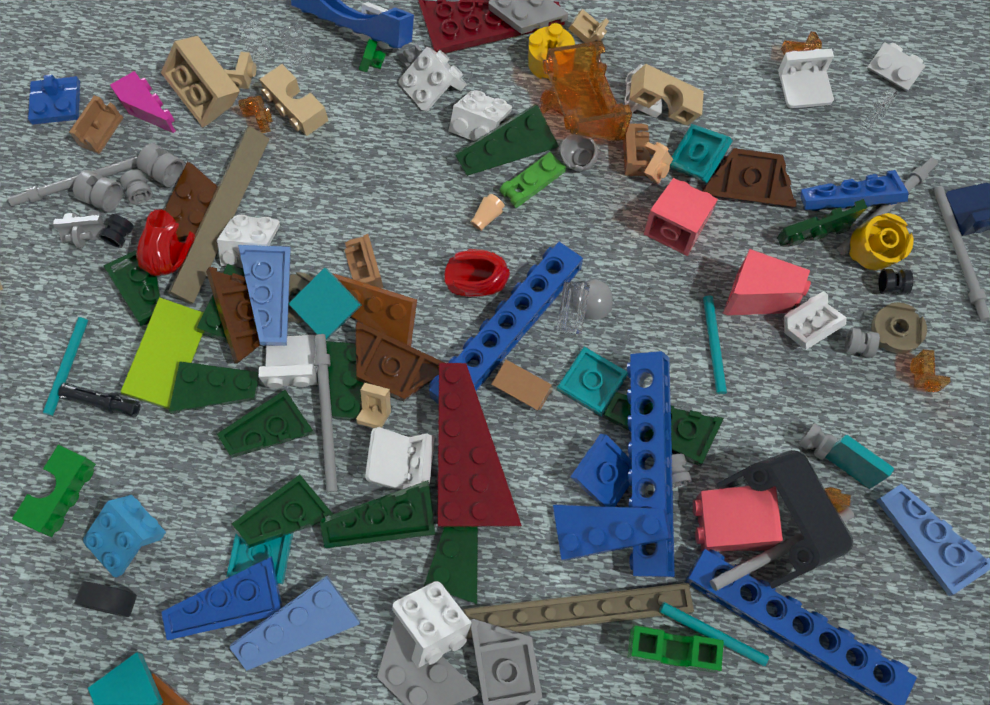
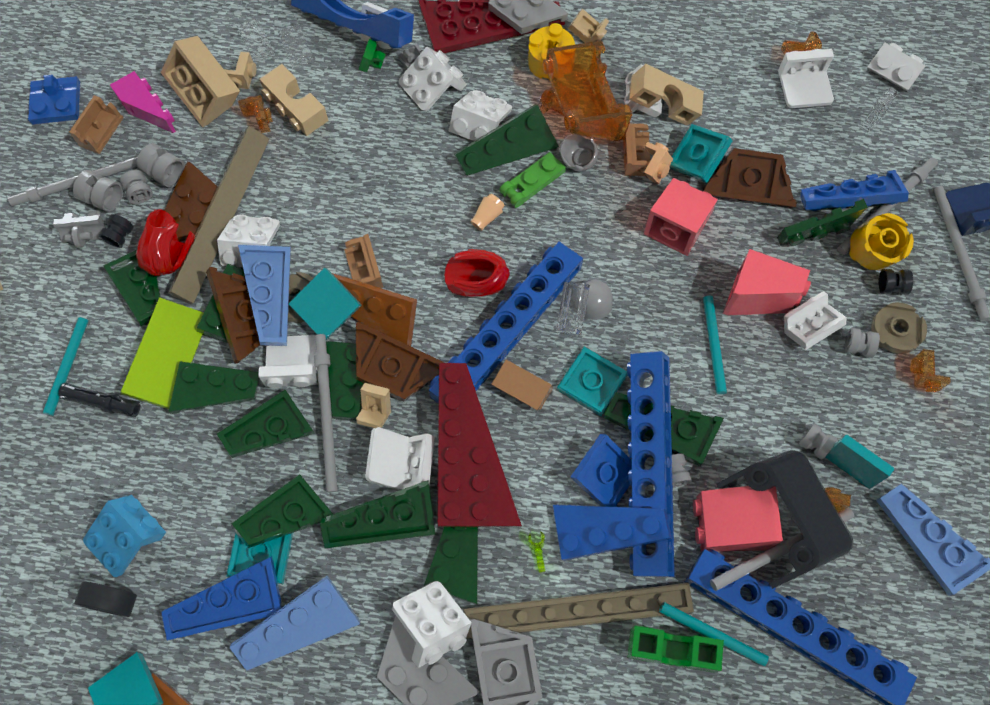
green arch [12,445,96,537] -> none
none -> clear neon green hand [528,531,546,573]

